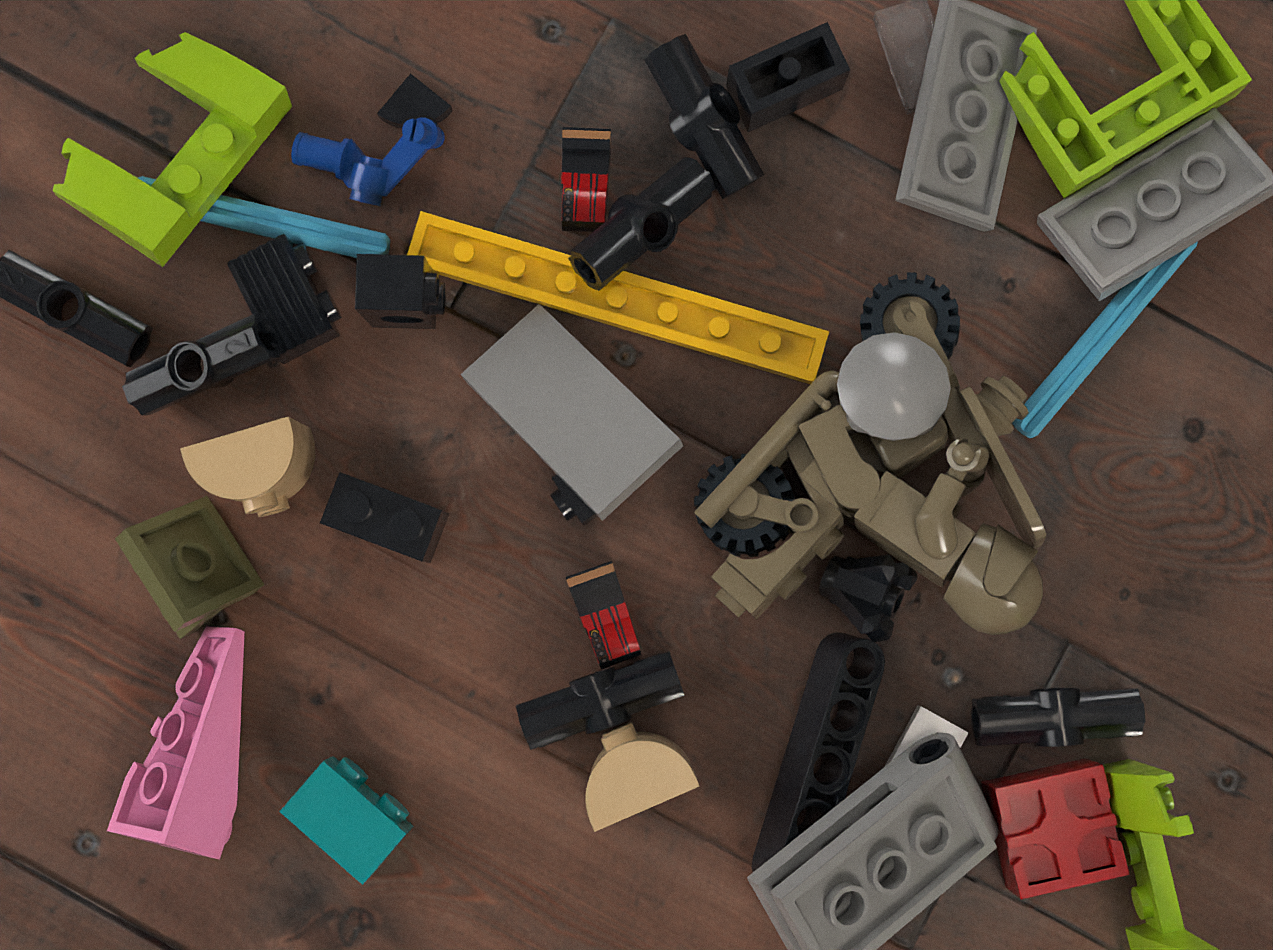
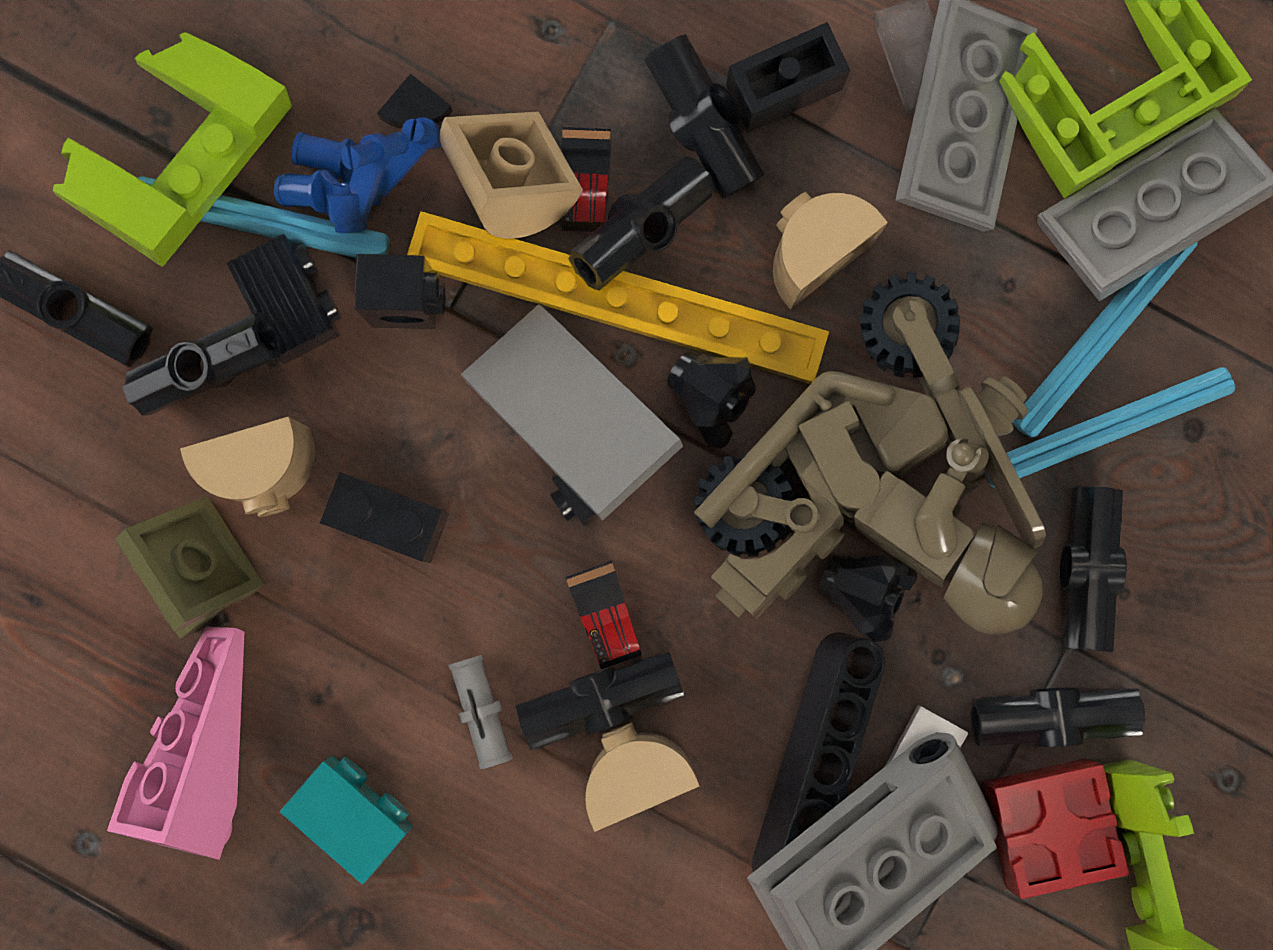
light grey dish [837,332,951,441] -> none
none -> blue pin [274,131,409,233]
none -> tan brick [439,112,583,239]
none -> light grey pin [448,655,513,769]
none -> black rock [667,351,756,448]
none -> tan brick [773,192,888,310]
none -> medium azure axle [984,367,1235,488]
none -> black piece [1060,486,1127,652]

